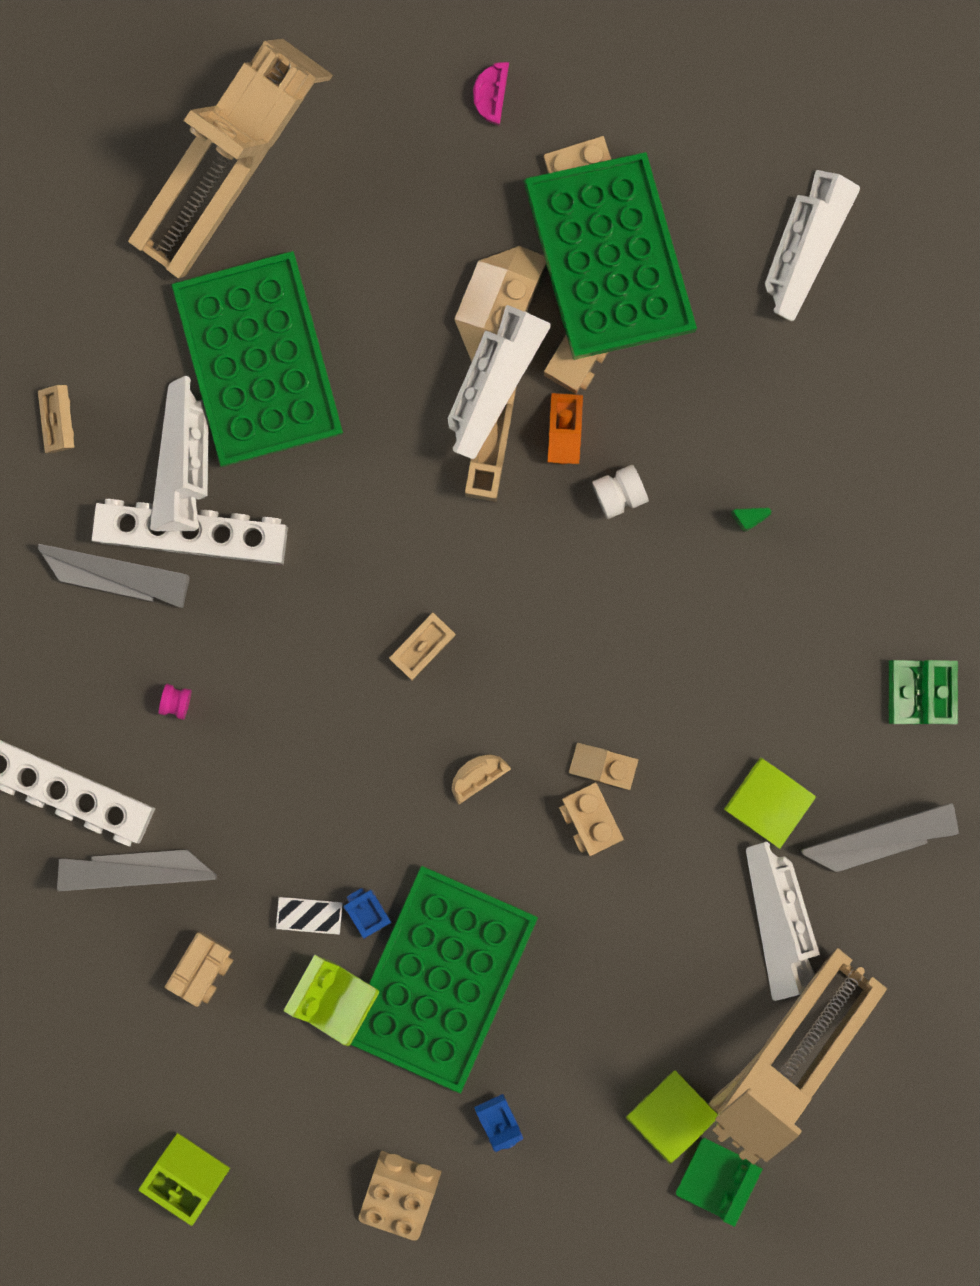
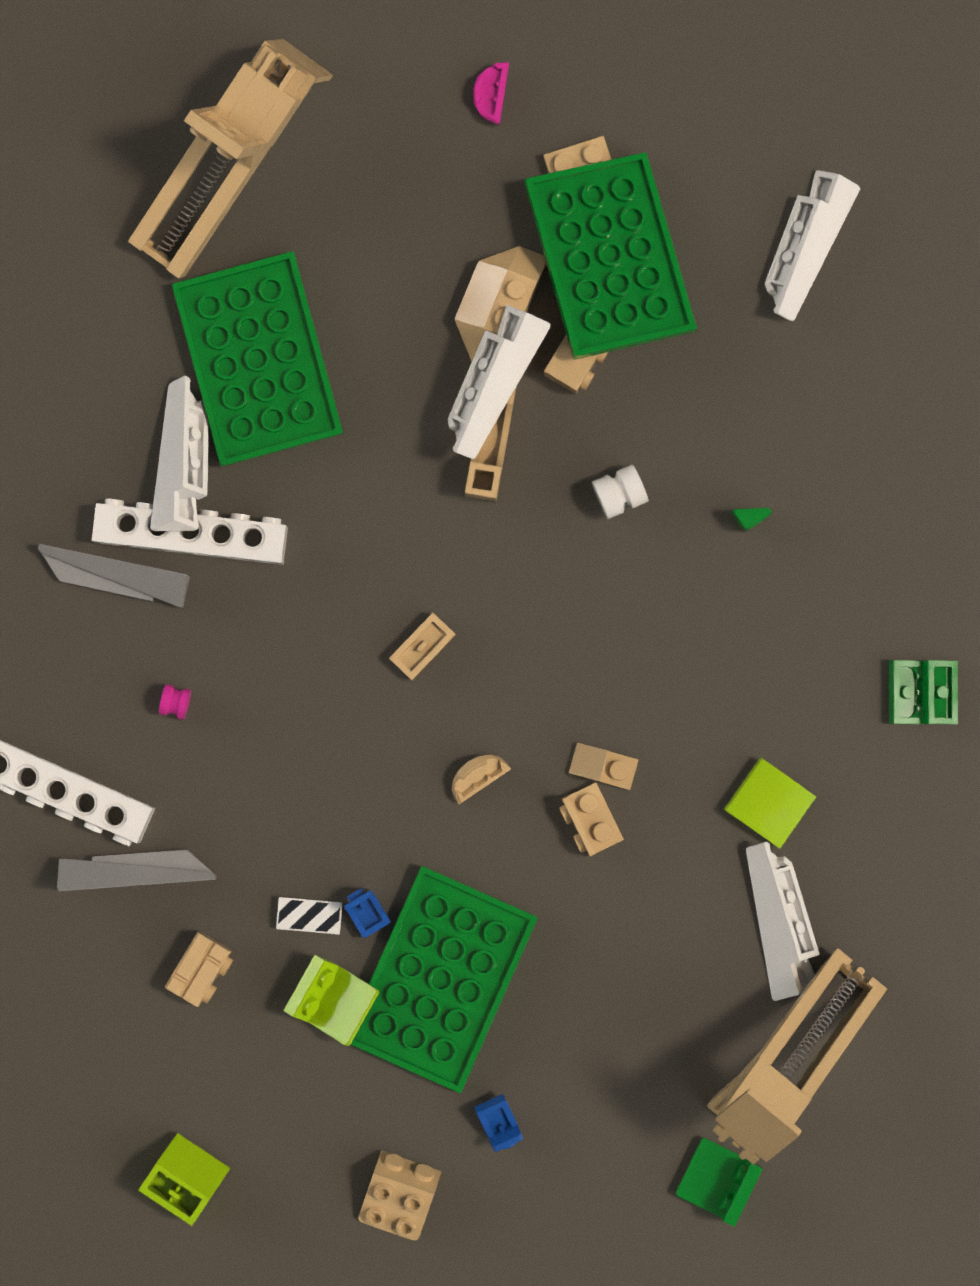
tan plate [38,385,74,453] -> none
orange slope [548,393,583,464] -> none
lime slope [625,1070,718,1164] -> none
light grey wedge [800,803,959,872] -> none

